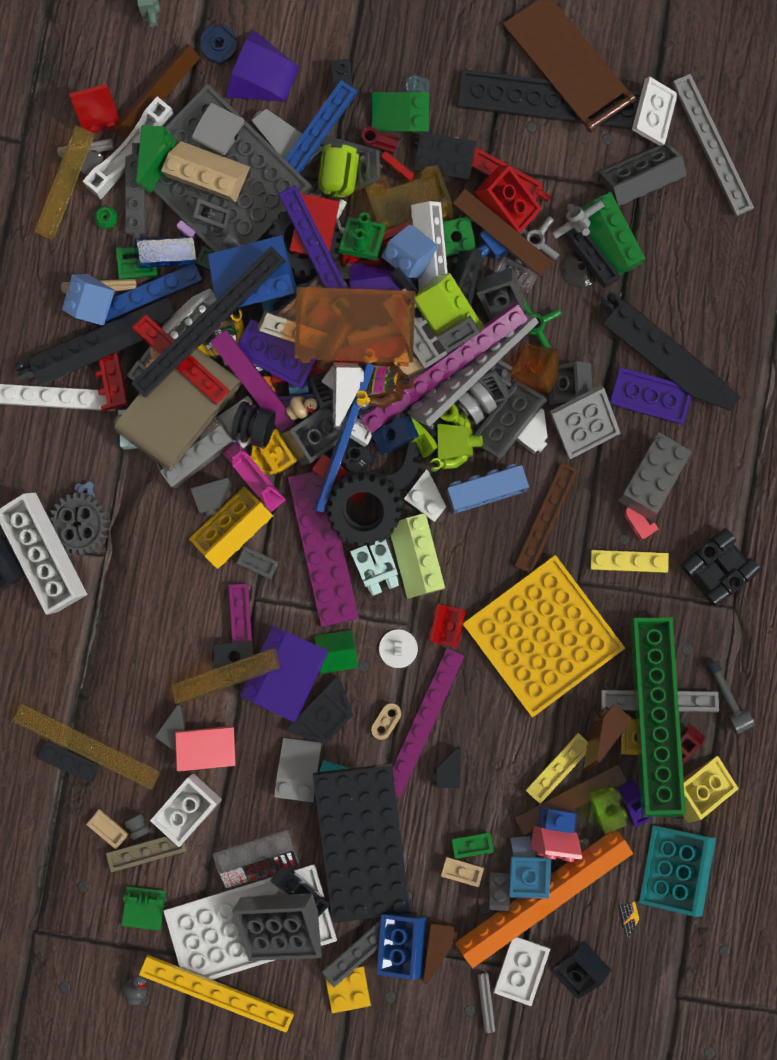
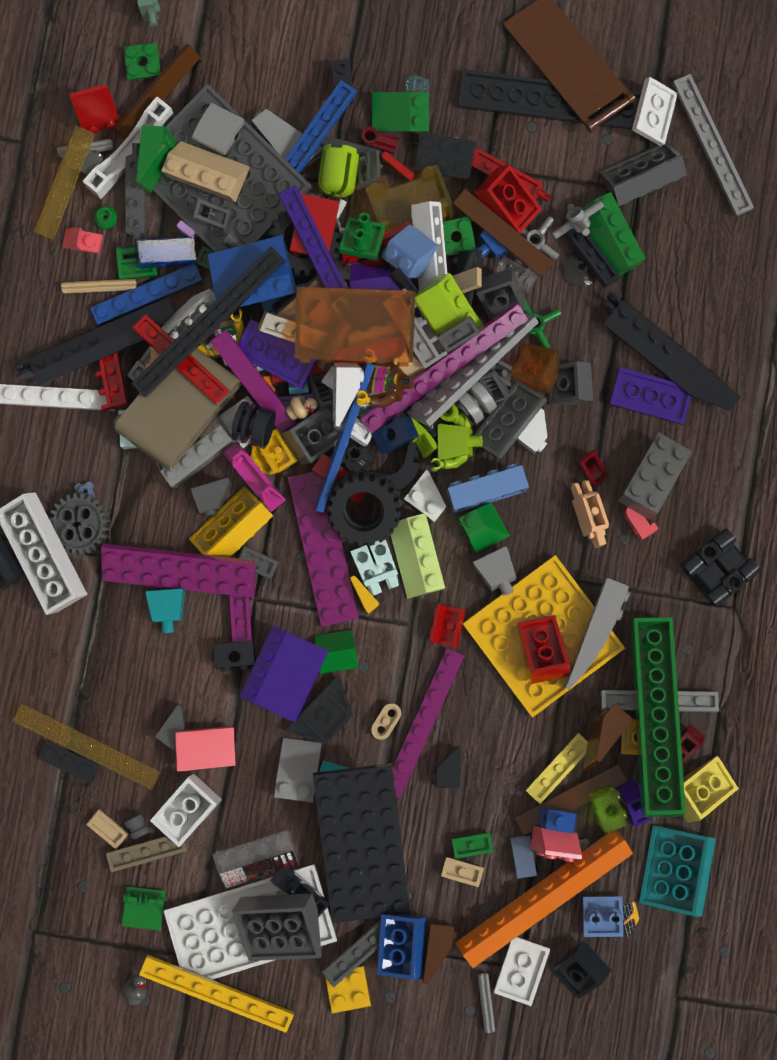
medium blue slope [62,274,115,325] -> none
clear yellow plate [171,649,280,705] -> none
dark blue plate [200,25,238,65] -> none
dark purple wedge [226,30,299,102] -> none
white piece [379,629,418,668] -> none
dark grey plate [489,872,510,911] -> none
dark azure tile [509,857,551,899] -> none
reddish brown tile [514,462,578,574] -> none
light grey plate [550,385,621,459] -> none
light yellow plate [590,550,669,573] -> none
dark grey piece [705,660,755,734] -> none
none -> coral slope [62,227,103,254]
none -> magenta plate [101,544,256,598]
none -> green piece [124,43,161,80]
none -> teal torso [146,589,185,633]
none -> yellow slope [351,576,379,615]
none -> tan tile [452,267,481,293]
none -> green slope [458,502,510,554]
none -> light grey torso [473,546,516,596]
none -> red slope [517,615,570,684]
none -> light grey slope [564,578,630,689]
none -> light nougat hinge [571,480,609,548]
none -> dark red slope [576,449,609,487]
none -> medium blue plate [582,896,623,937]

